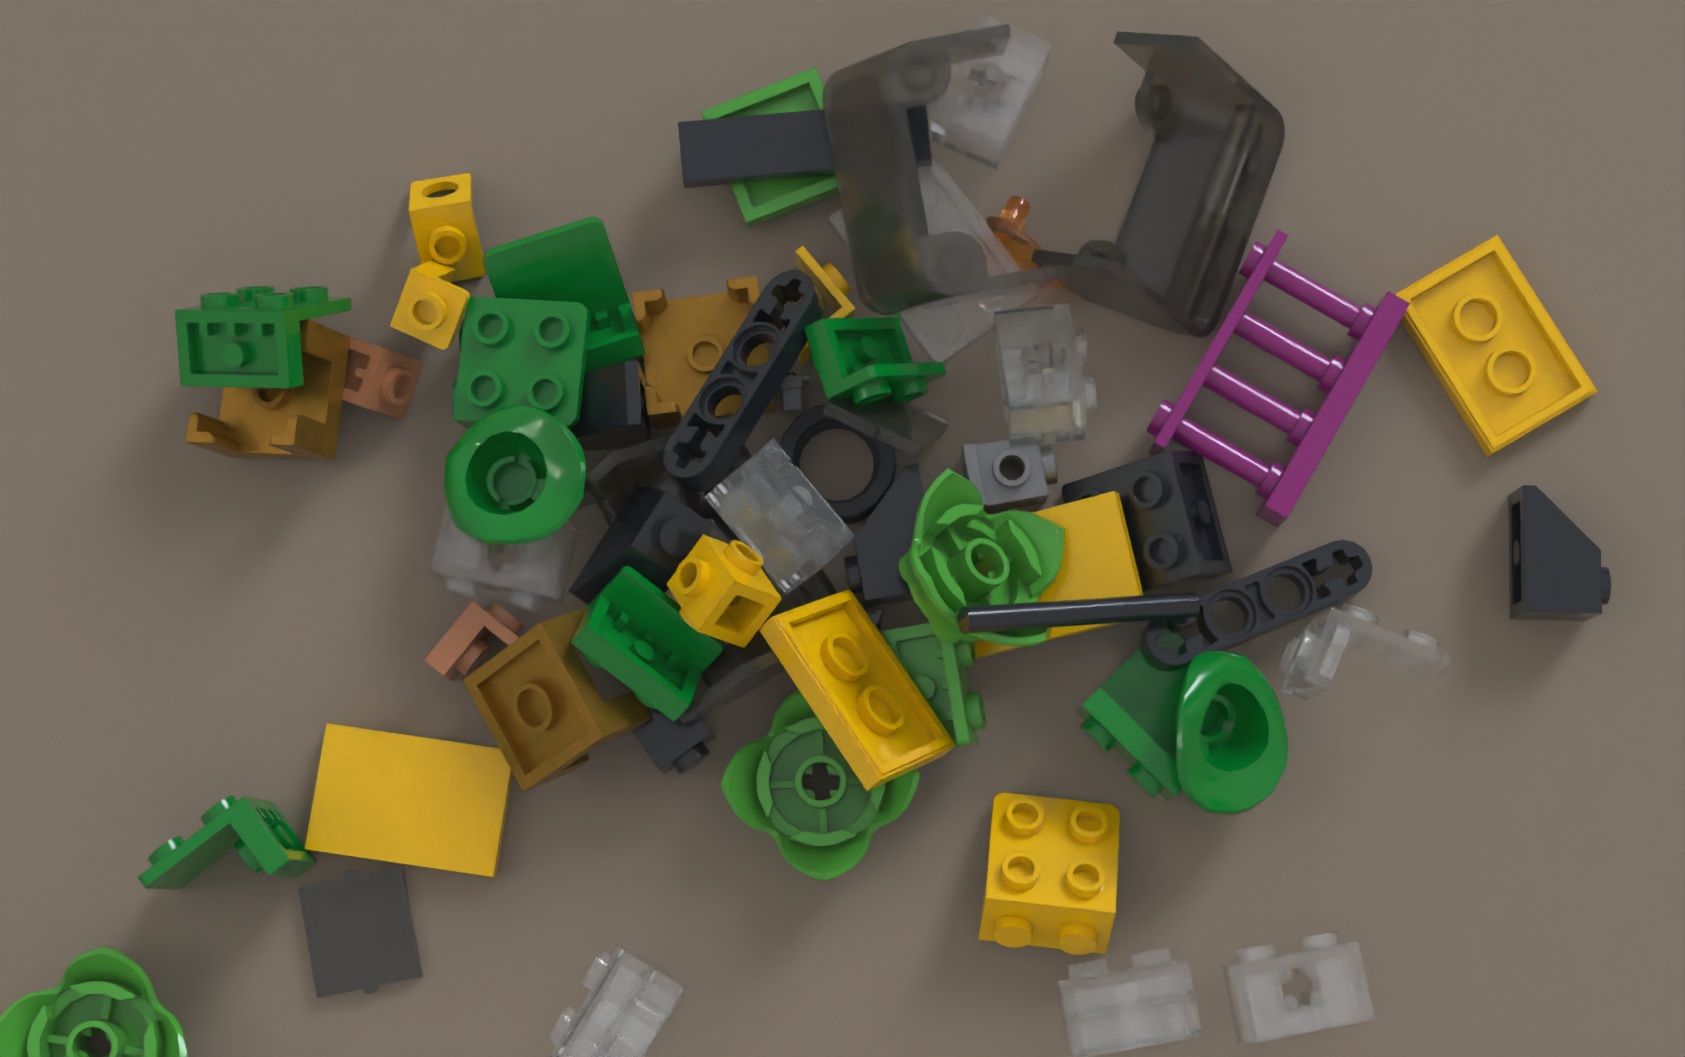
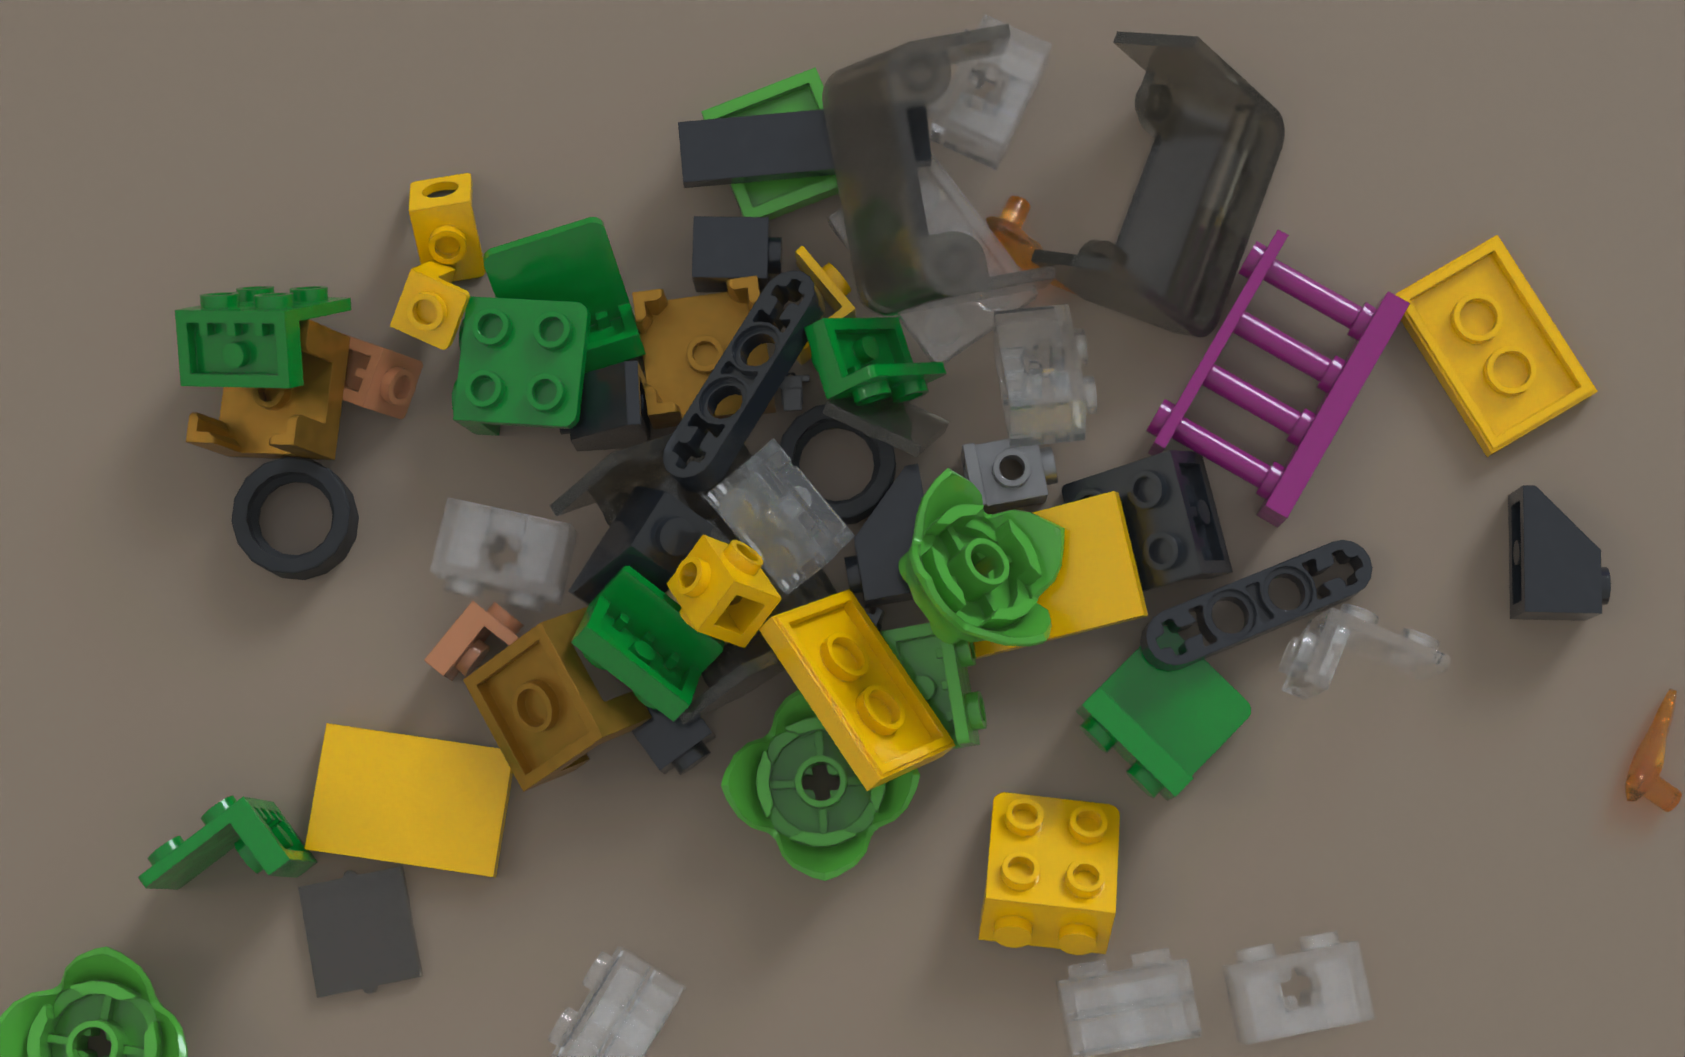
green hat [443,405,586,545] -> none
black bar [957,592,1200,634] -> none
green hat [1175,651,1288,815] -> none
none -> black tyre [231,457,359,580]
none -> black brick [692,216,782,293]
none -> clear orange bar [1625,689,1682,812]

